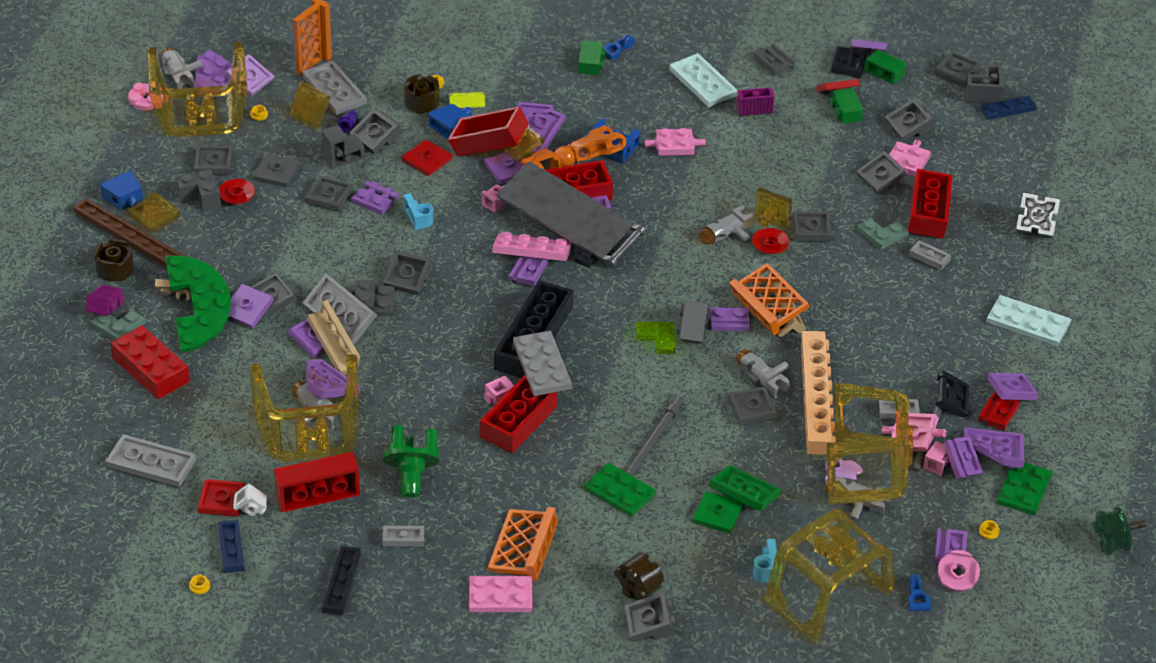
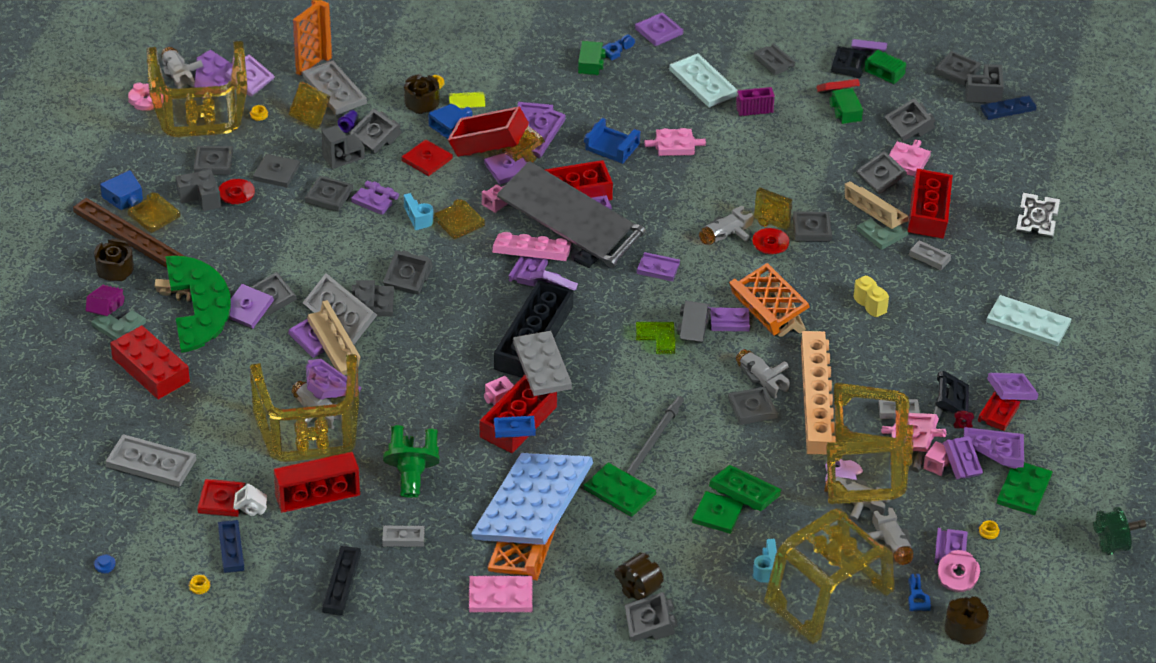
orange piece [520,126,626,169] -> none
none -> blue plate [94,555,115,573]
none -> clear yellow plate [434,199,485,240]
none -> light blue plate [471,453,593,545]
none -> blue plate [494,416,536,438]
none -> medium lavender plate [529,270,578,290]
none -> medium lavender plate [635,12,683,46]
none -> medium lavender plate [637,252,680,281]
none -> tan fence [844,182,909,229]
none -> light yellow brick [853,275,889,317]
none -> light grey piece [863,508,913,565]
none -> dark brown brick [944,596,989,645]
none -> dark red plate [953,411,974,429]

